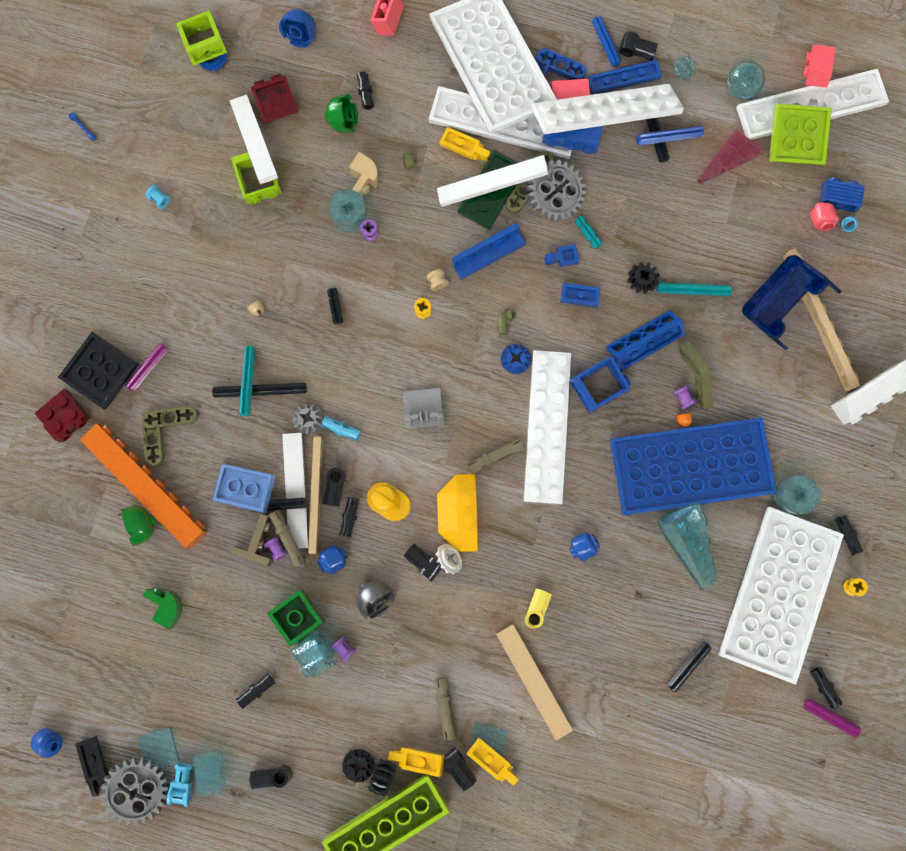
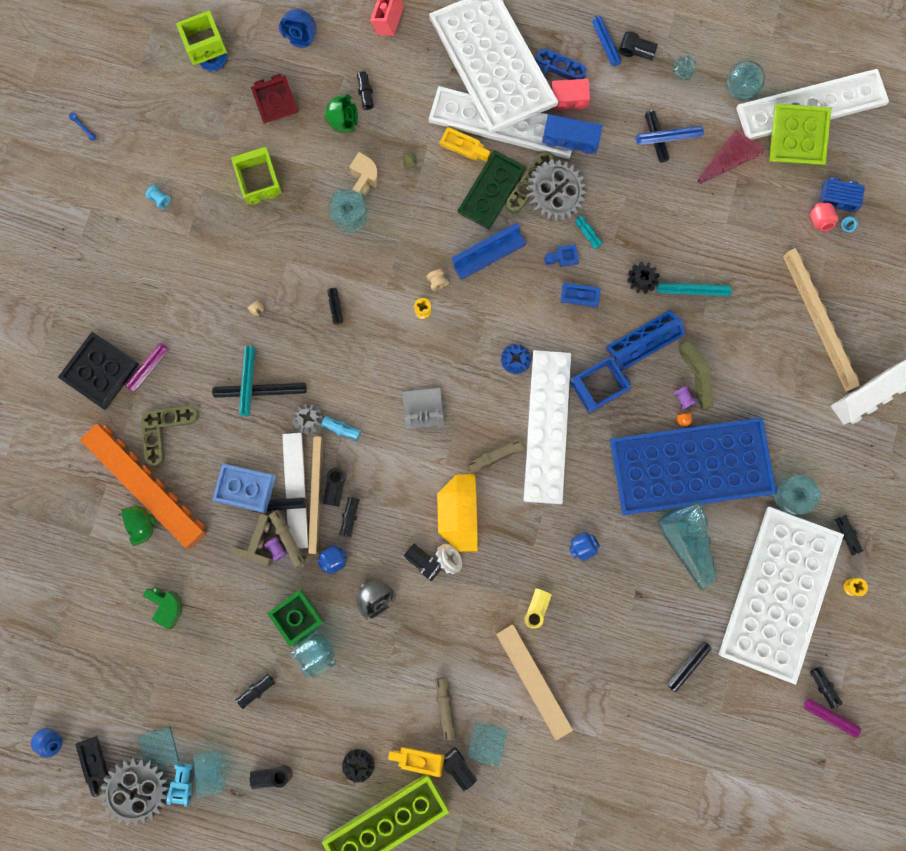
dark red plate [34,389,90,442] -> none
white tile [230,94,278,184] -> none
medium lavender bush [331,636,357,663] -> none
medium lavender bush [360,219,379,241] -> none
yellow piece [367,482,410,521] -> none
black gear [368,759,396,797] -> none
white tile [437,155,549,207] -> none
yellow hinge [466,737,519,786] -> none
olive arm [498,309,517,335] -> none
white plate [532,84,684,134] -> none
blue tile [587,59,662,95] -> none
clear blue windscreen [742,255,842,350] -> none
coral brick [803,45,836,88] -> none

